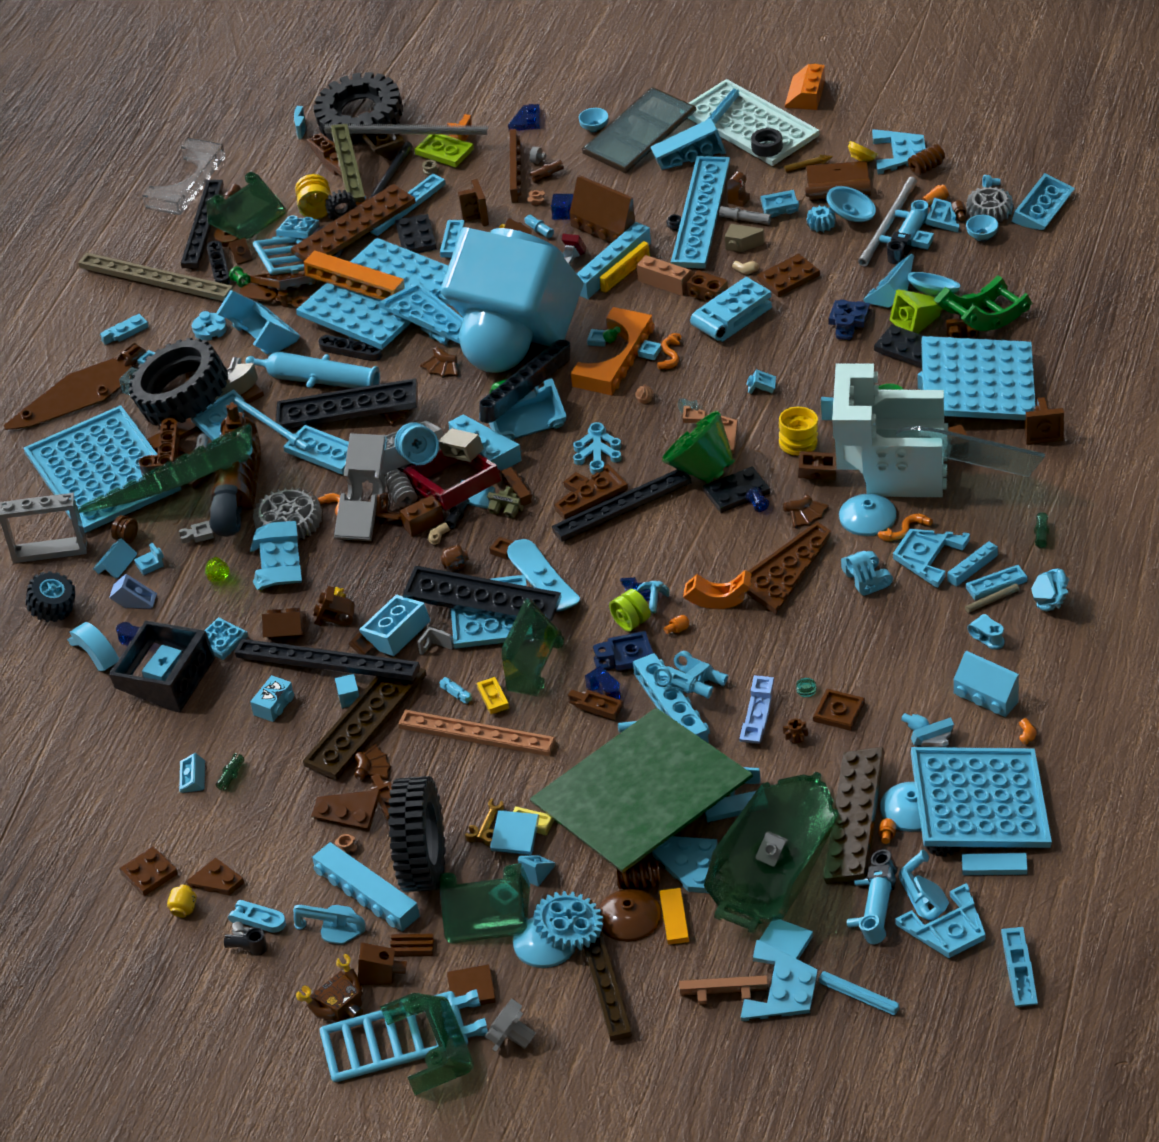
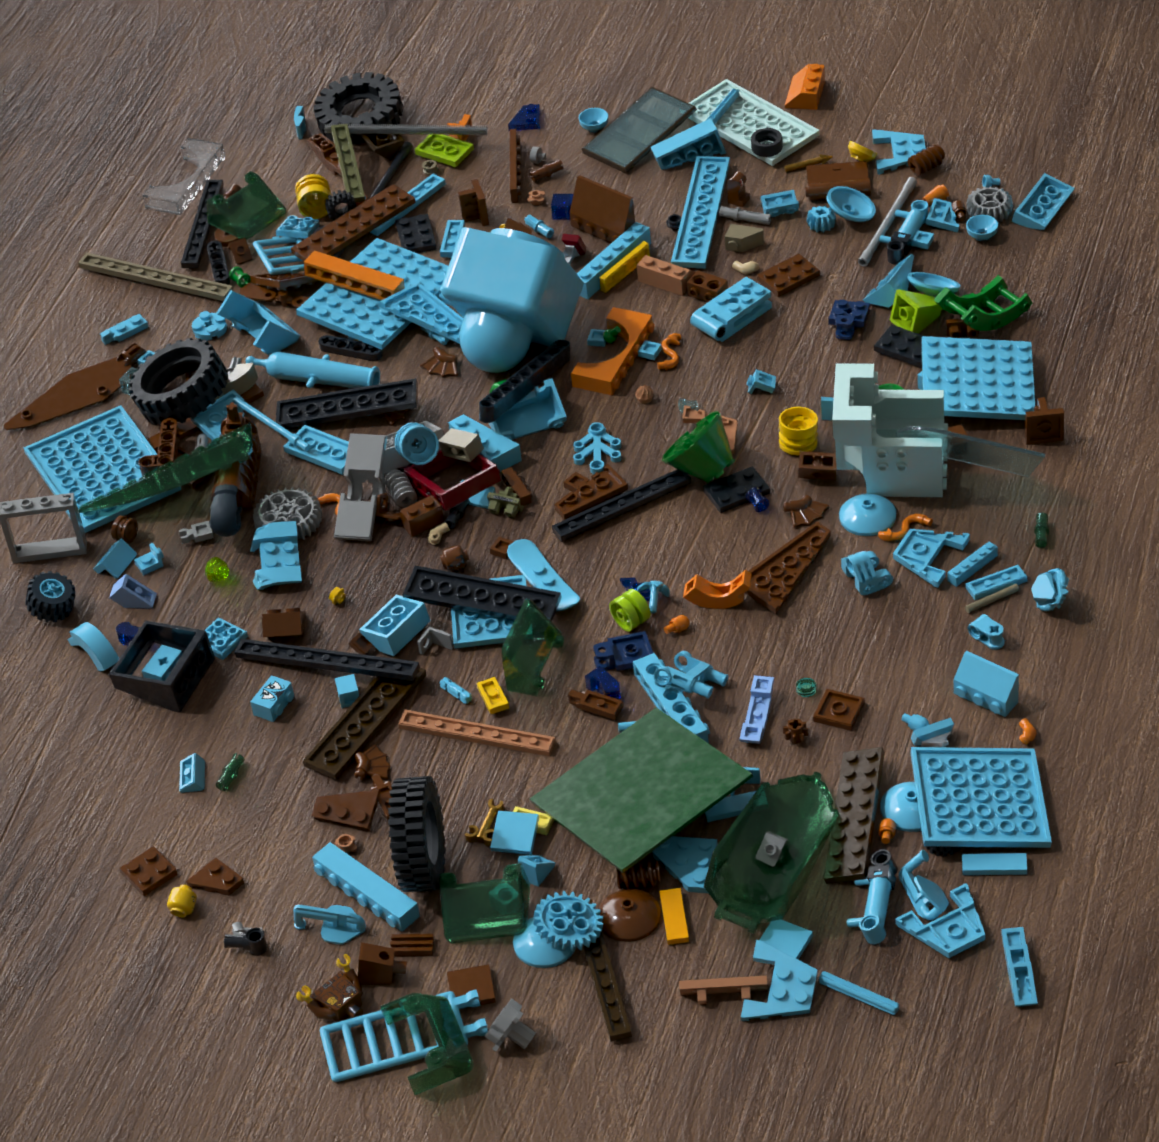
medium azure plate [228,900,286,933] -> none
reddish brown pin [312,586,355,626] -> none

